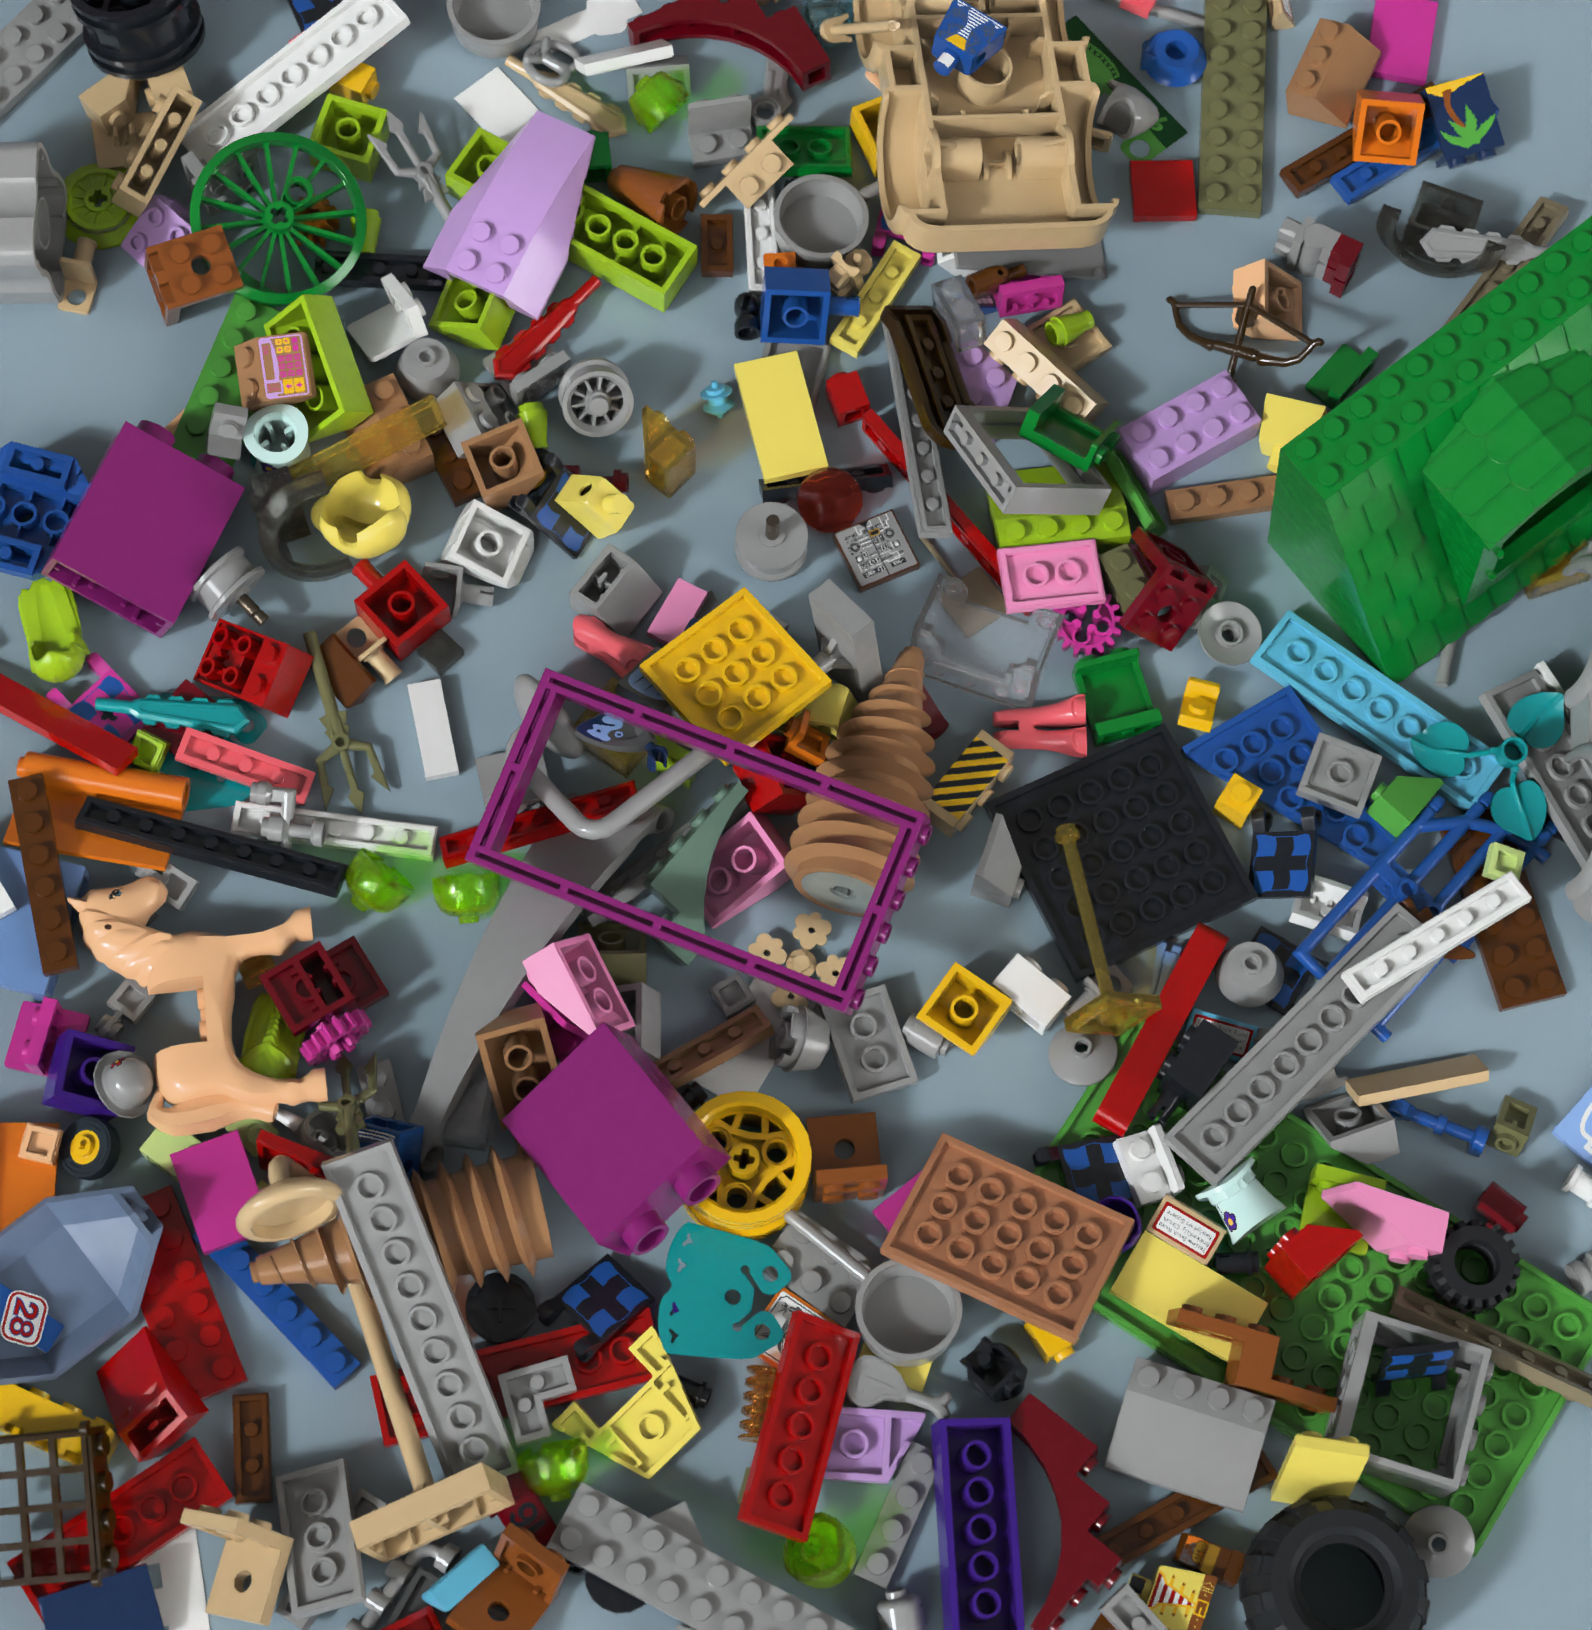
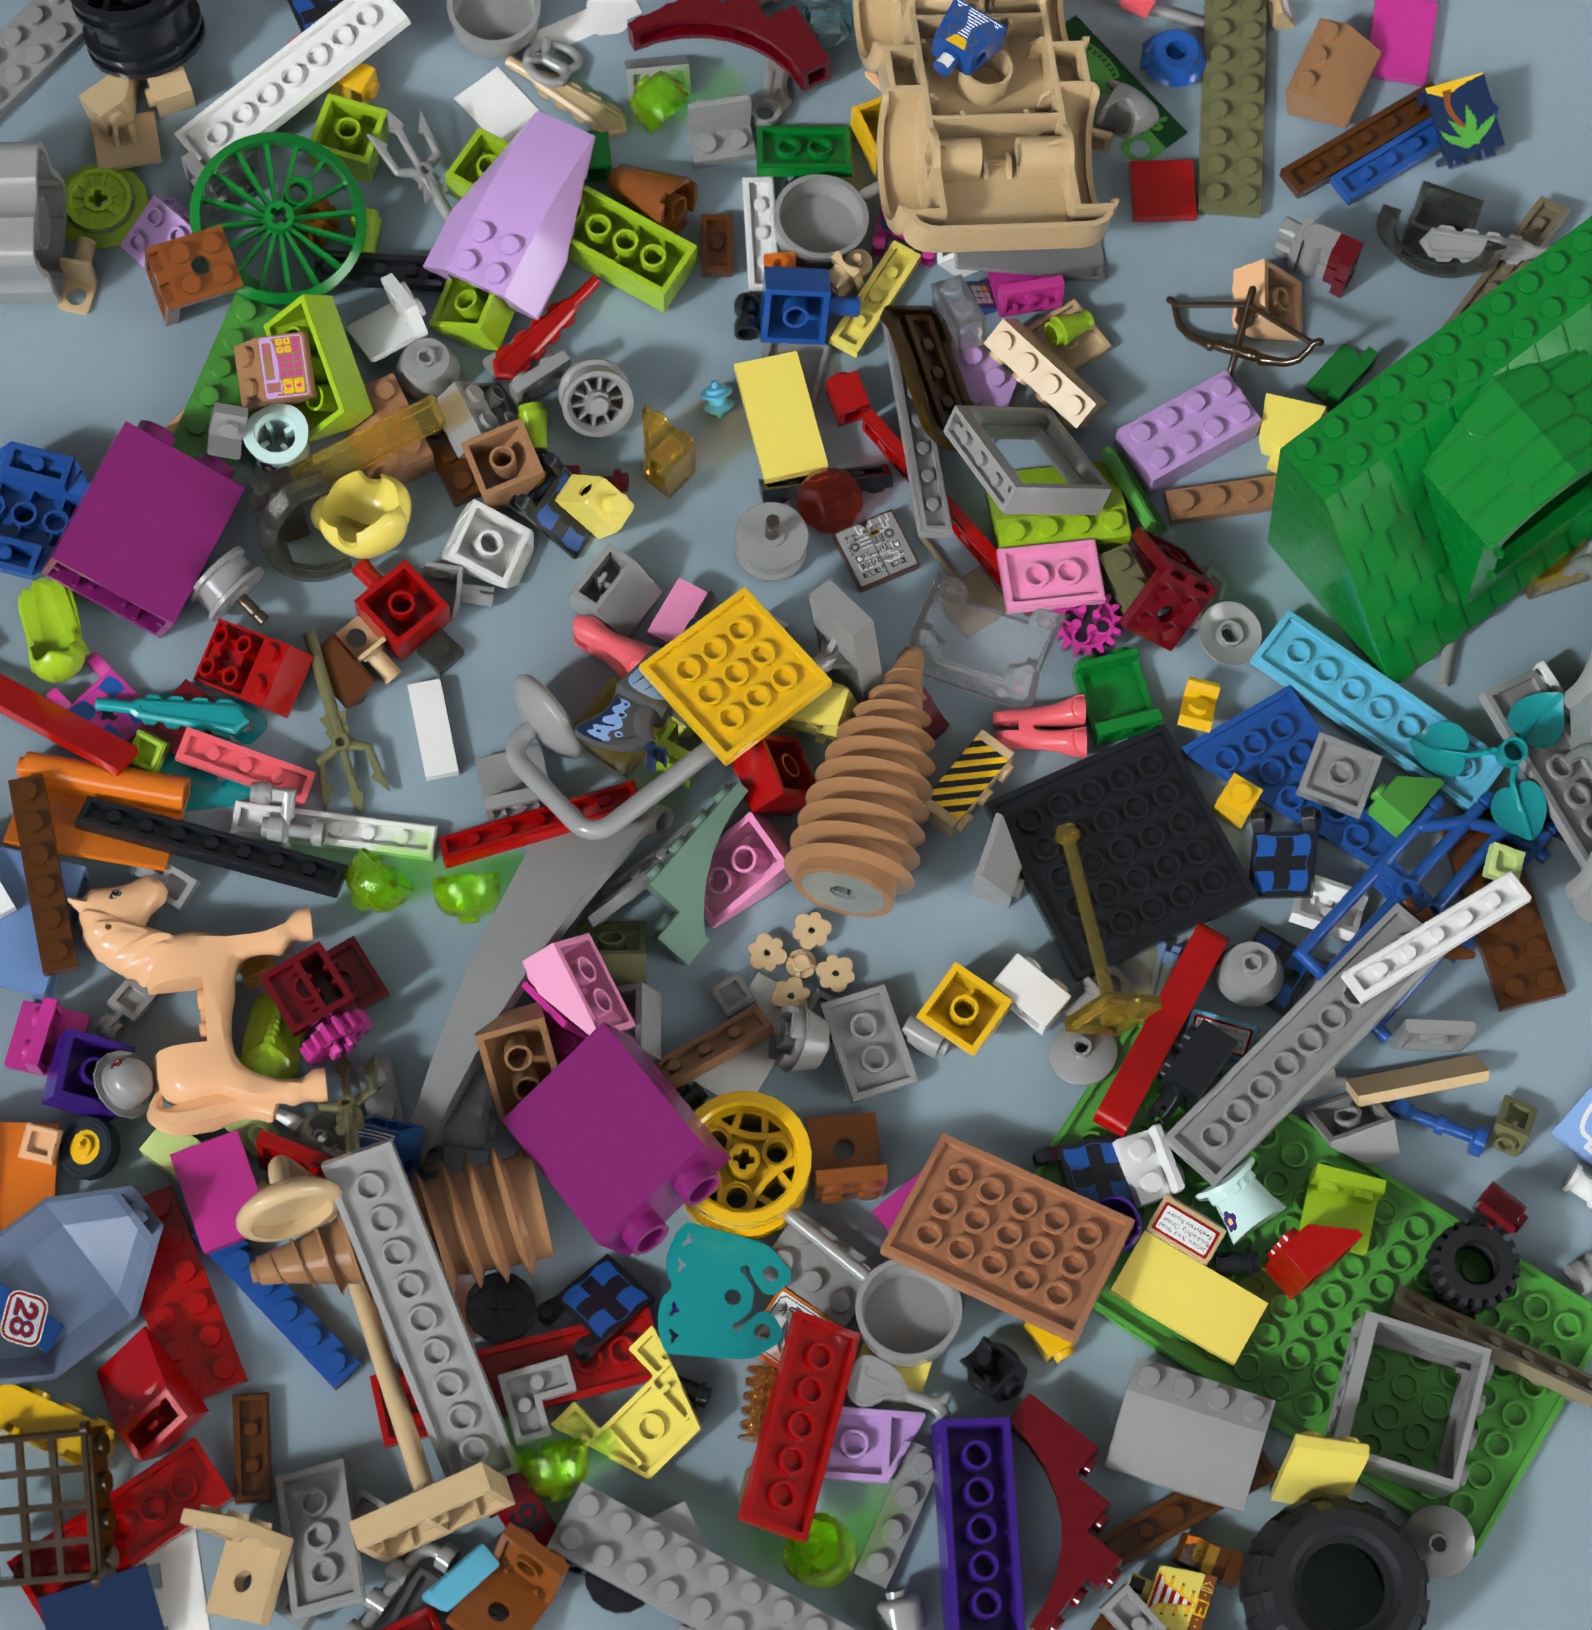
tan brick [110,84,203,218] -> none
magenta door [465,668,933,1016] -> none
white tile [574,39,674,76] -> none
tan bracket [697,113,794,209] -> none
orange bracket [783,709,830,767] -> none
tan piece [820,14,900,43] -> none
reddish brown piece [965,263,1027,301] -> none
green panel [1018,384,1122,473] -> none
dark orange bracket [1166,1304,1338,1414] -> none
bright pink slope [1321,1181,1450,1264] -> none
orange slope [1352,89,1425,166] -> none
black flag [1370,1341,1459,1398] -> none
none -> light grey tile [1392,1019,1476,1052]

